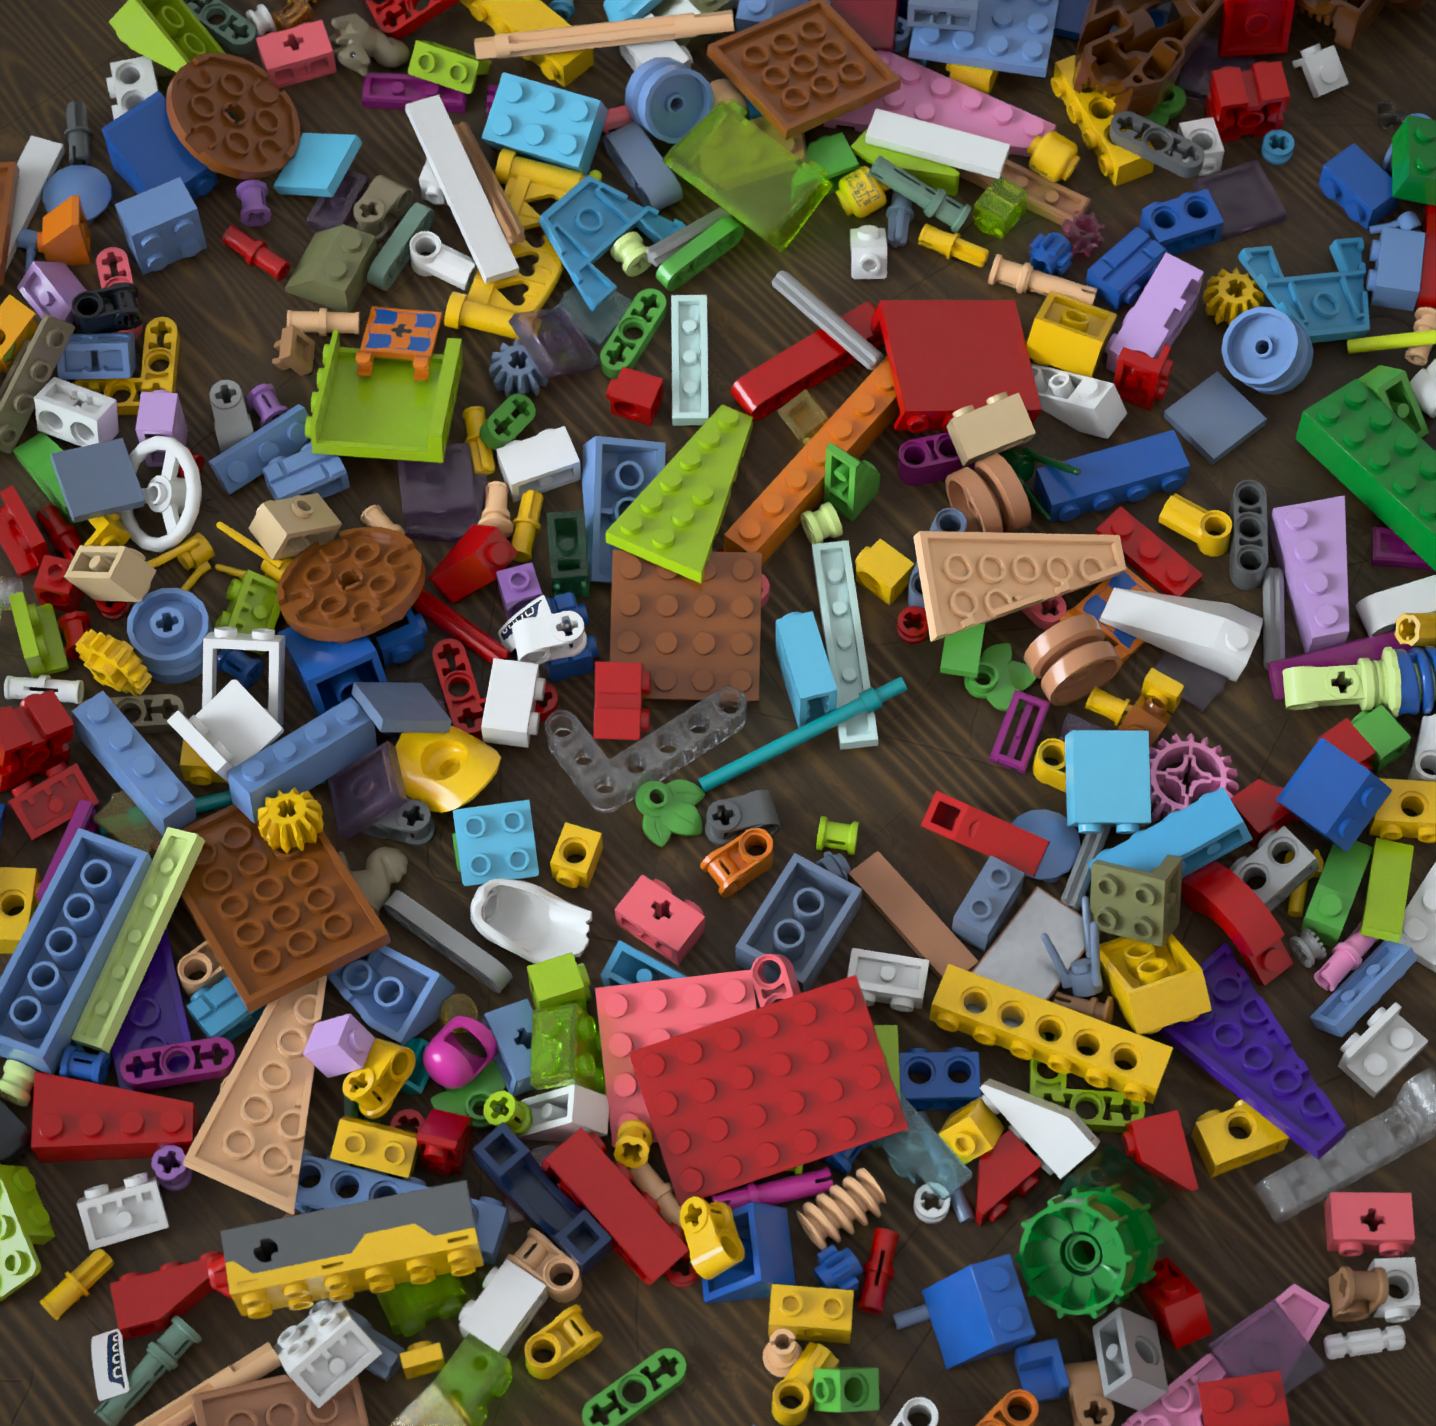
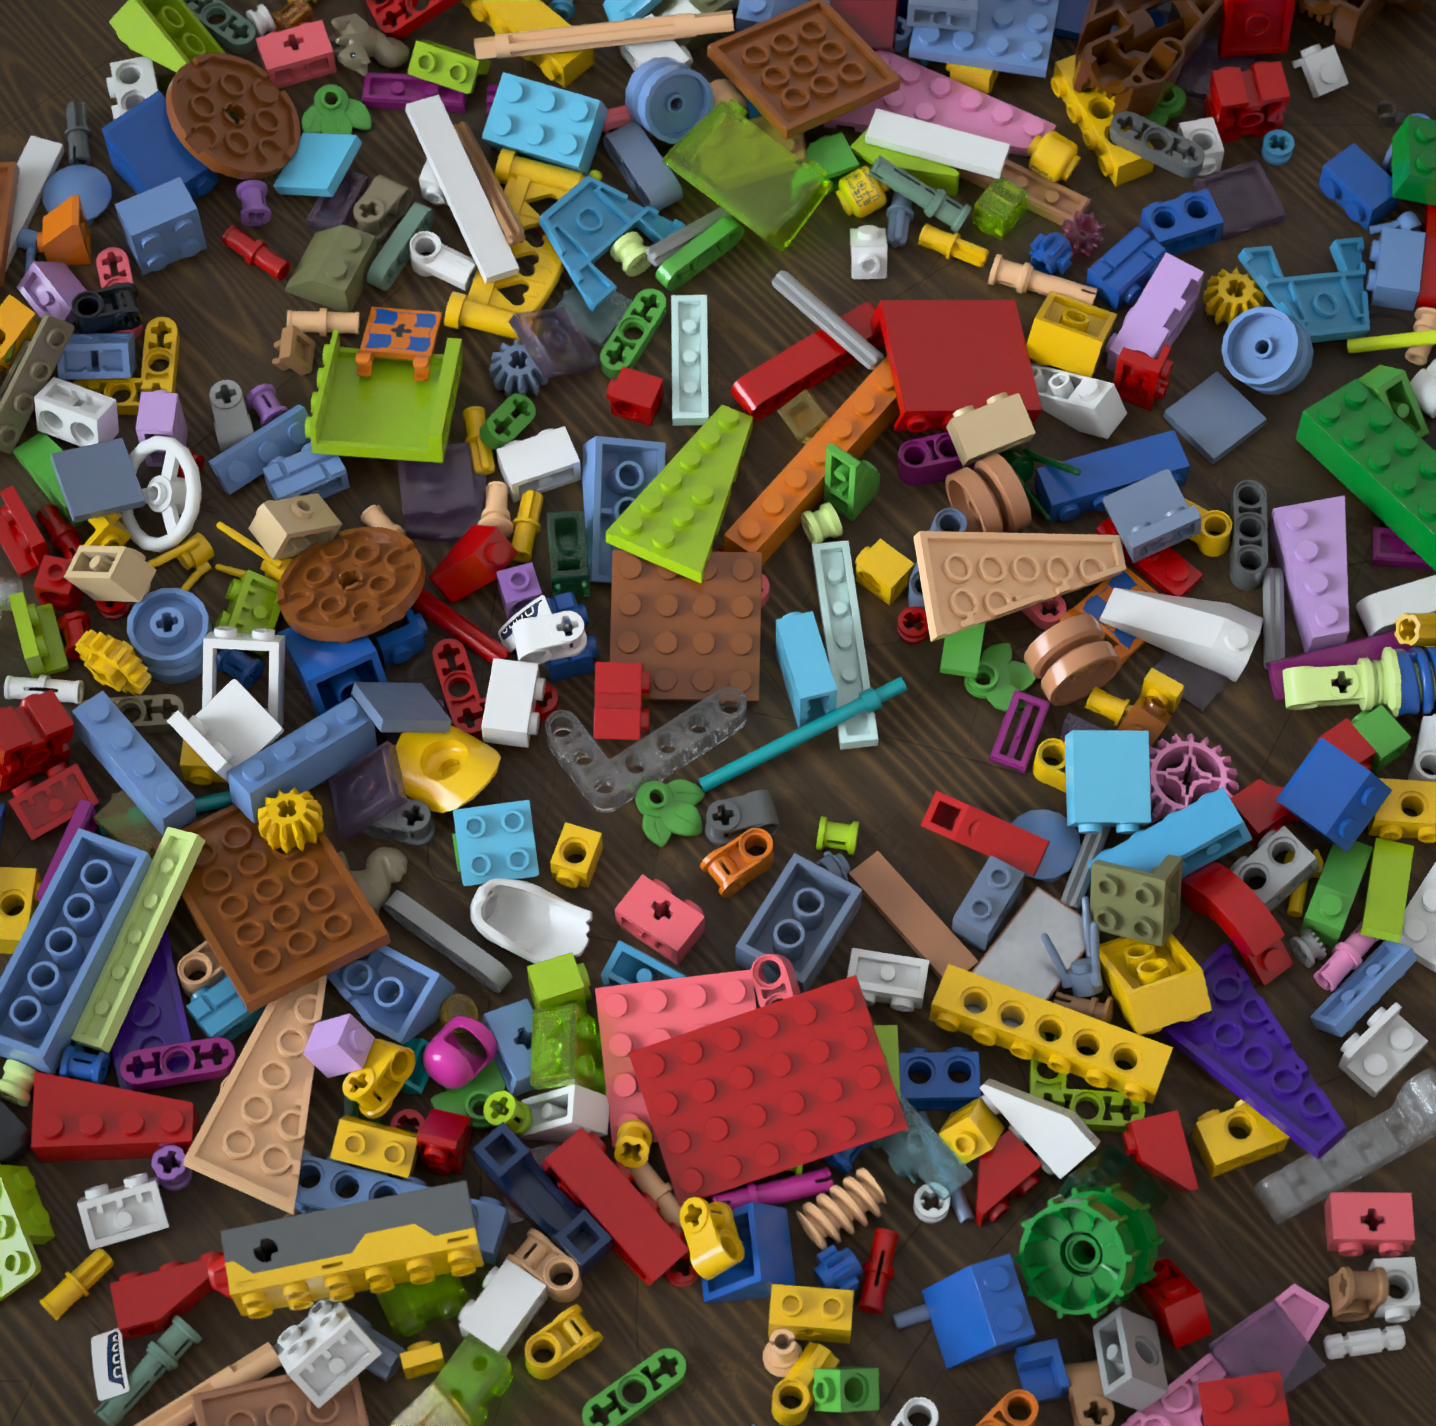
none -> bright green plate [302,84,371,135]
none -> sand blue bracket [1103,469,1201,563]

